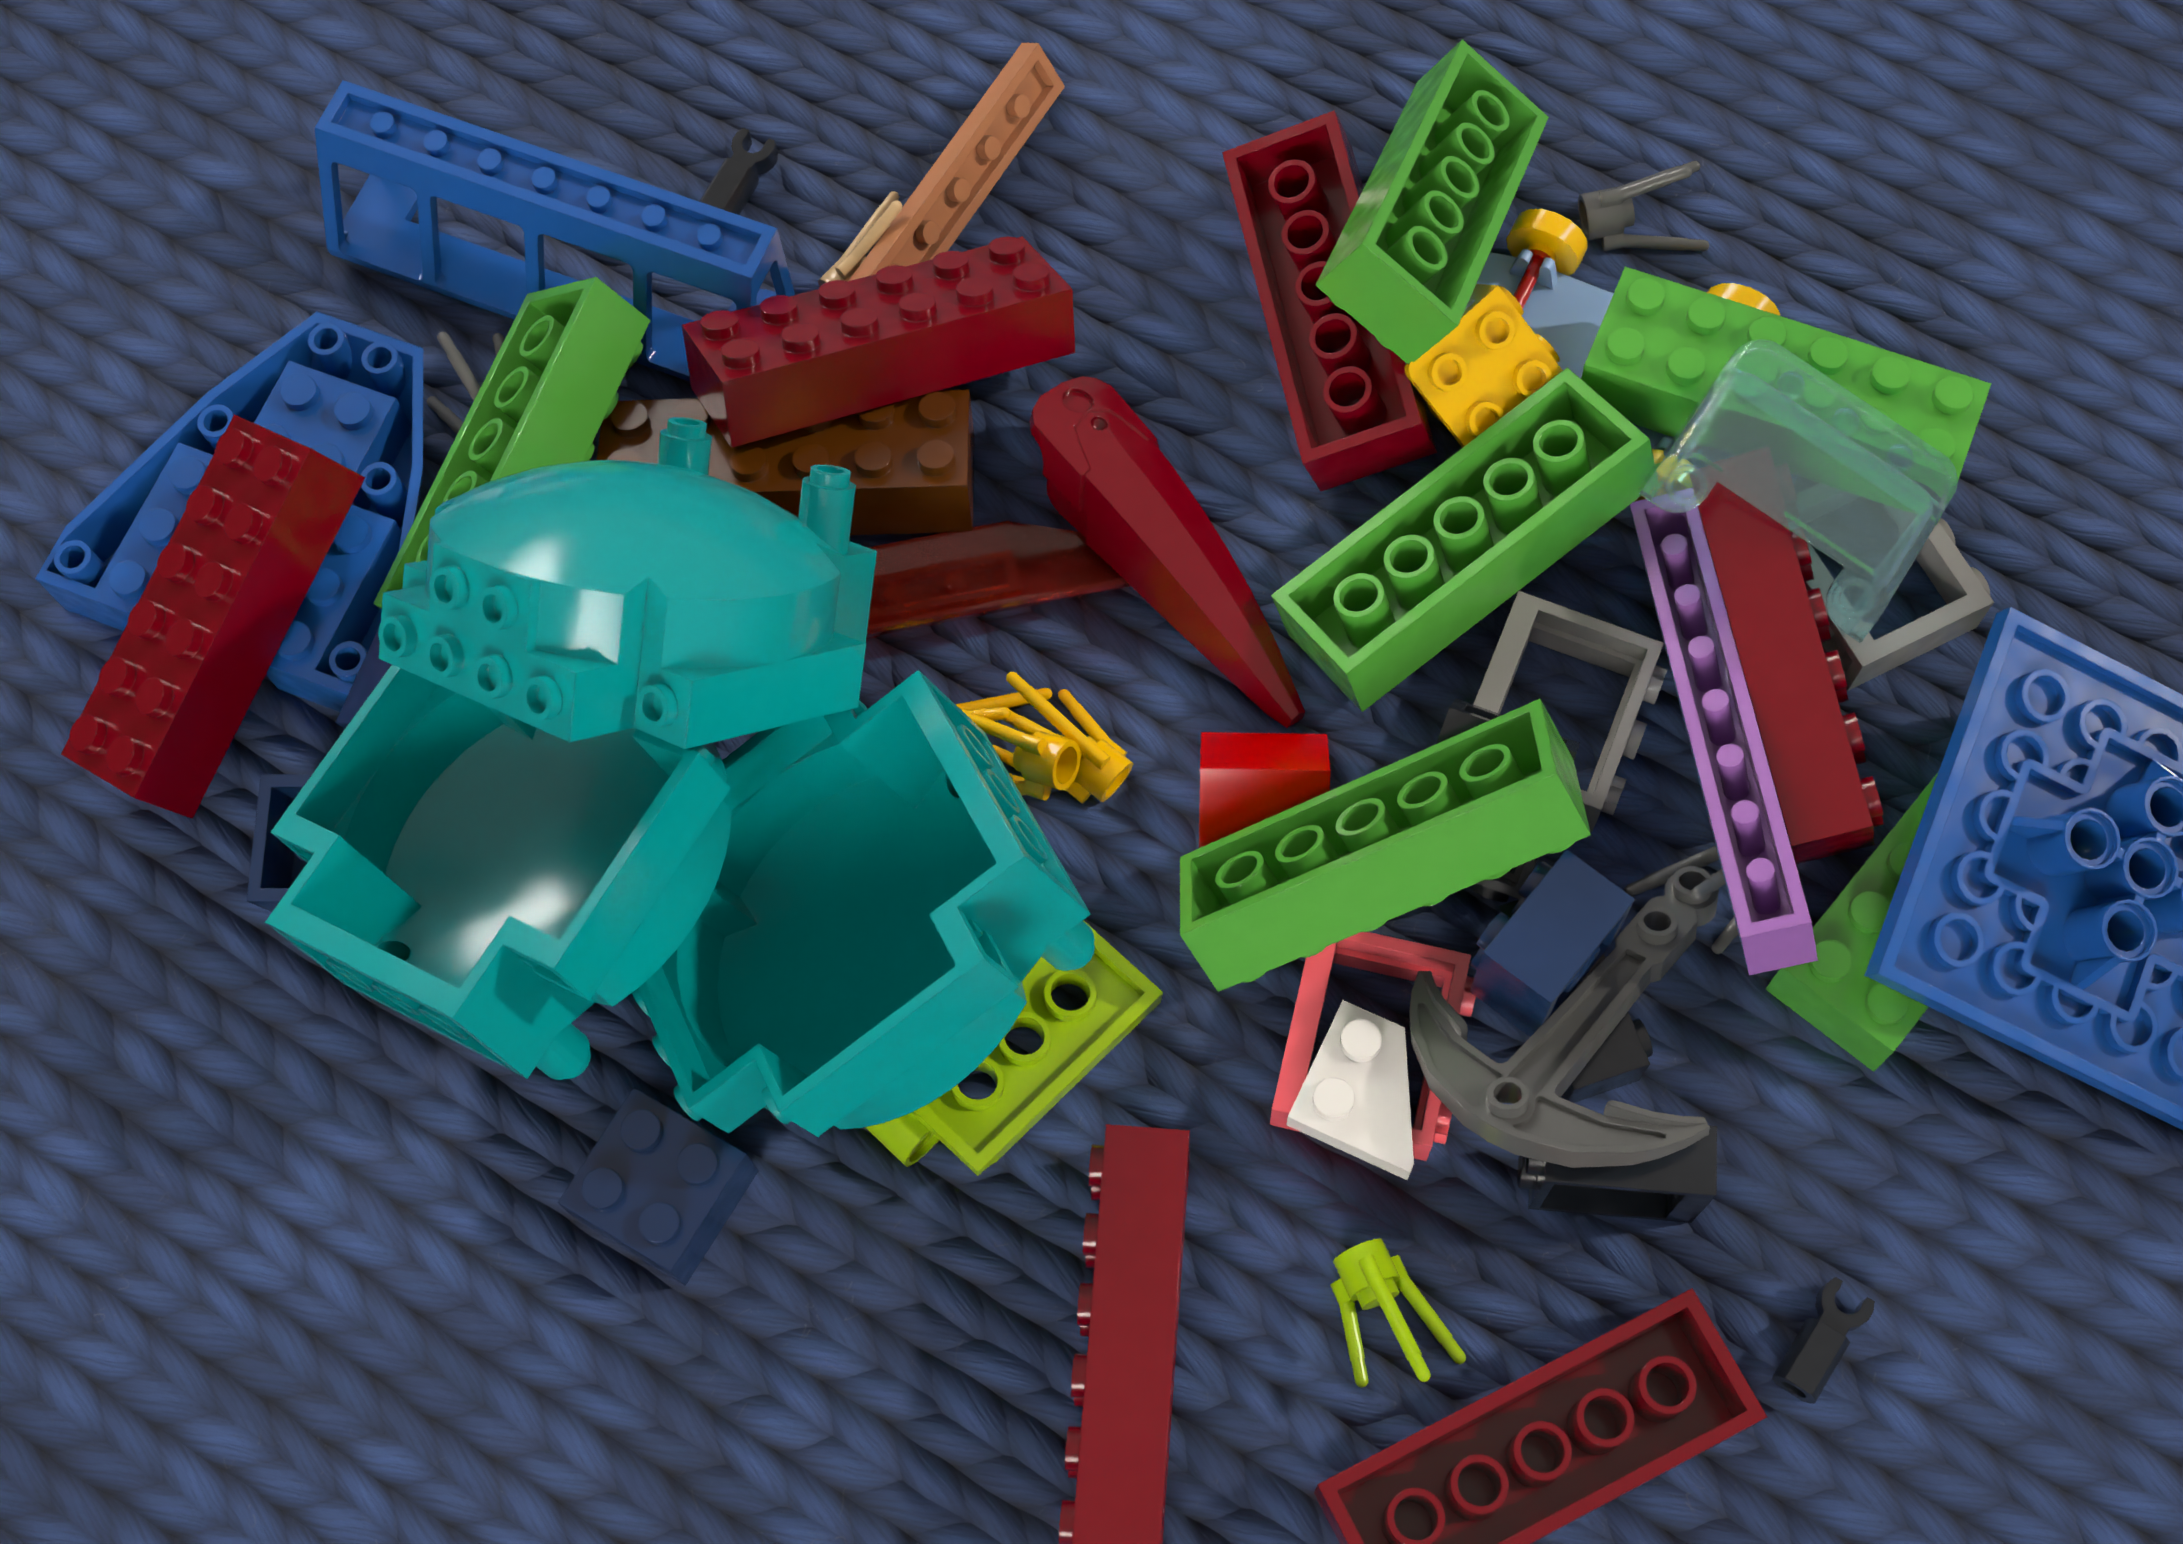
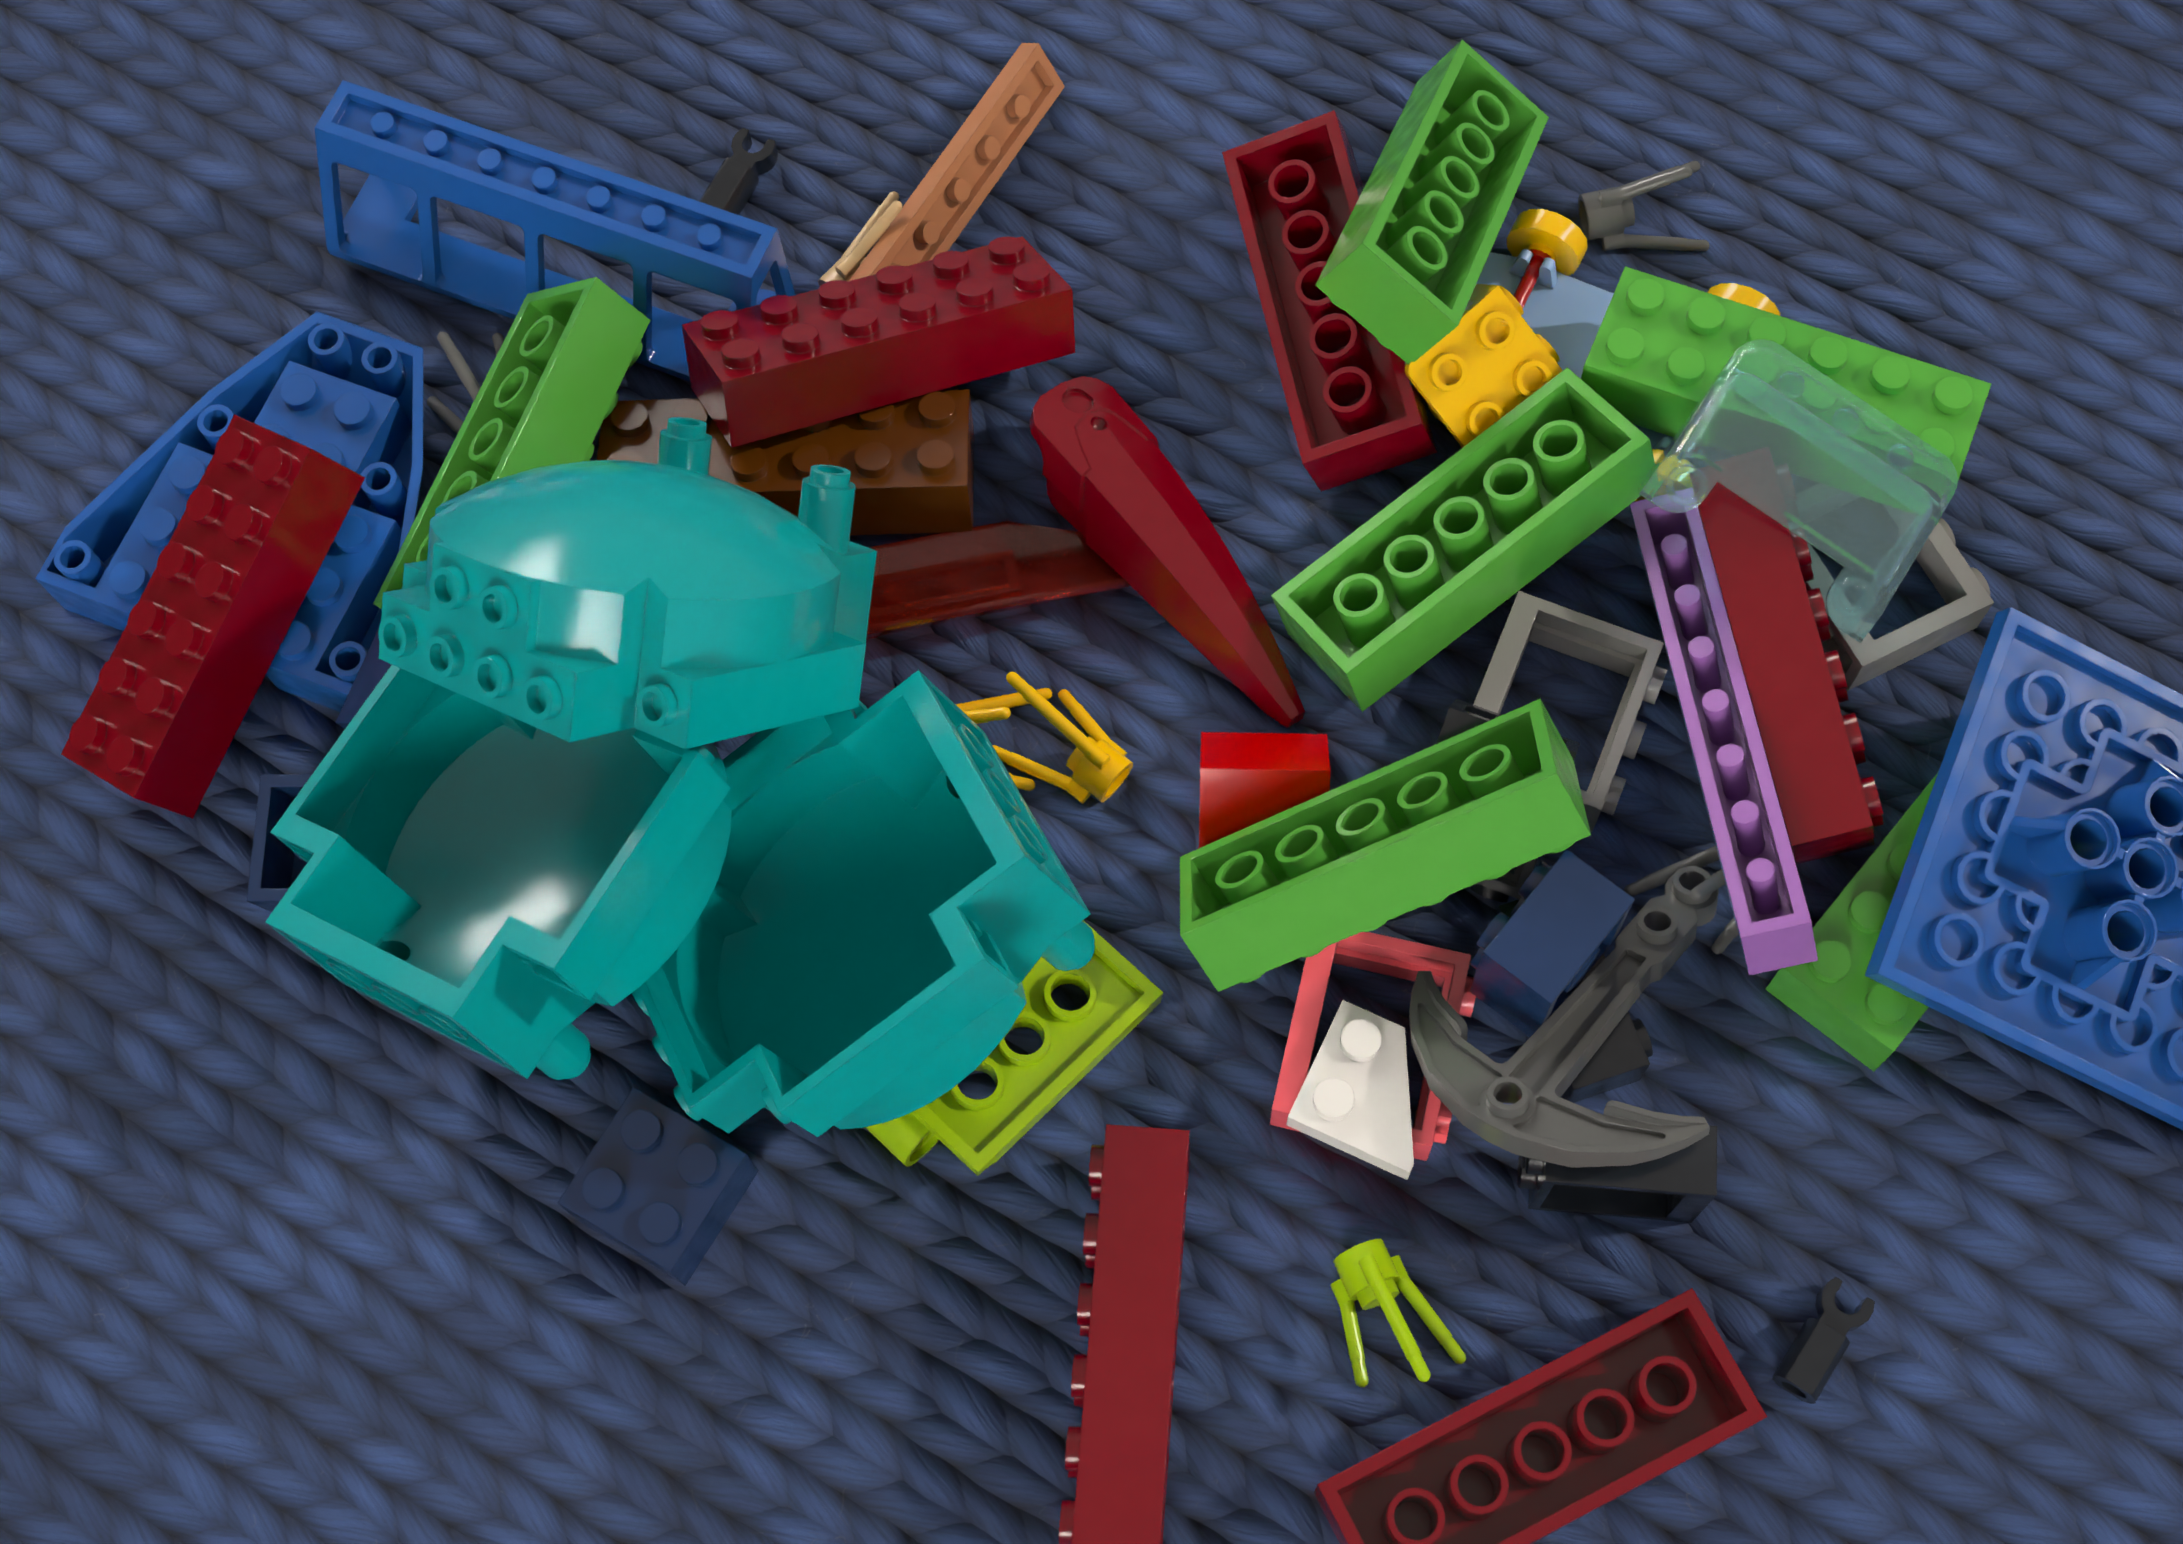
yellow plant [959,707,1081,801] -> none

